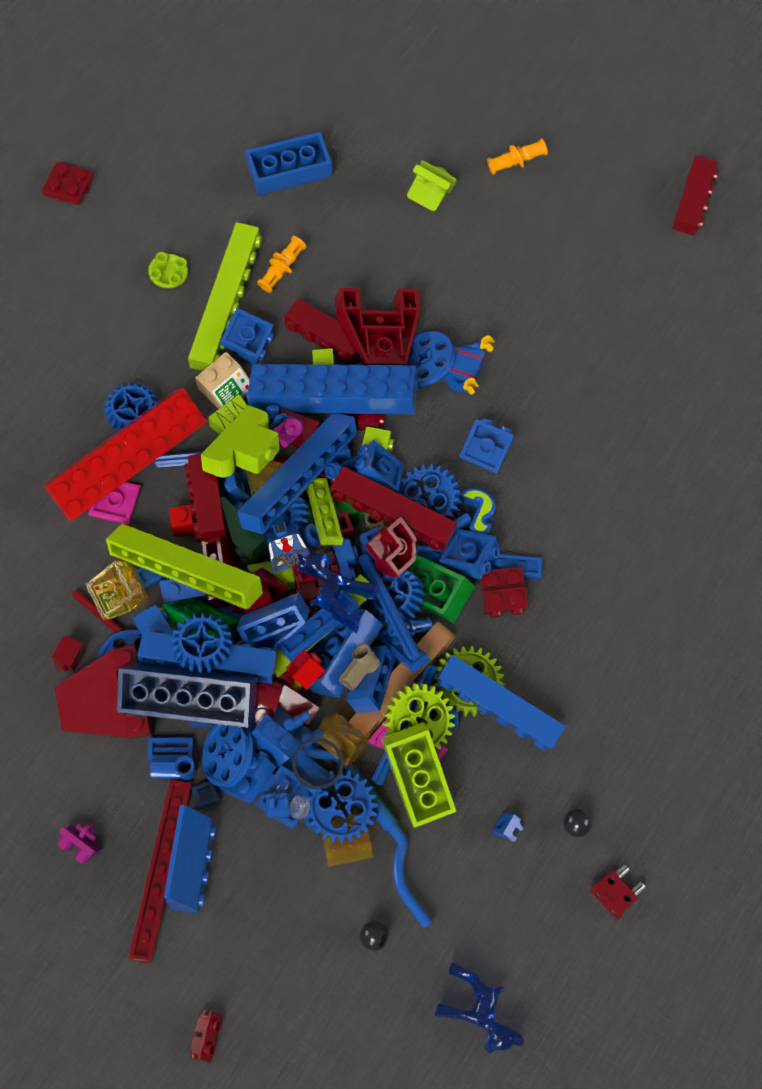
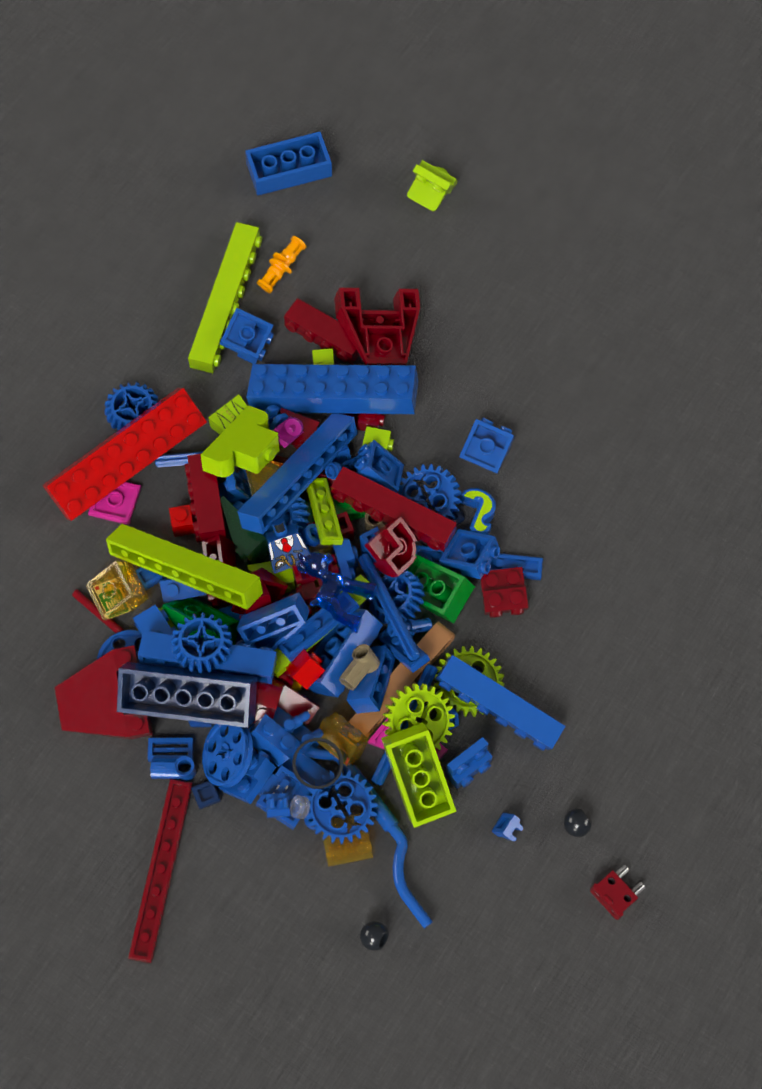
dark red plate [42,161,94,205] -> none
dark red brick [51,635,86,673] -> none
magenta hips [57,823,102,864] -> none
lime dish [148,252,188,288] -> none
blue slope [164,805,216,914] -> none
dark red hinge [189,1010,222,1063] -> none
tan slope [195,352,250,409] -> none
blue wedge [406,331,455,387] -> none
clear blue animal [435,962,524,1053] -> none
torso [437,336,495,395] -> none
blue tile [453,513,471,537] -> none
light orange piece [487,138,548,175] -> none
dark red brick [672,155,719,236] -> none
none -> blue plate [445,737,493,789]

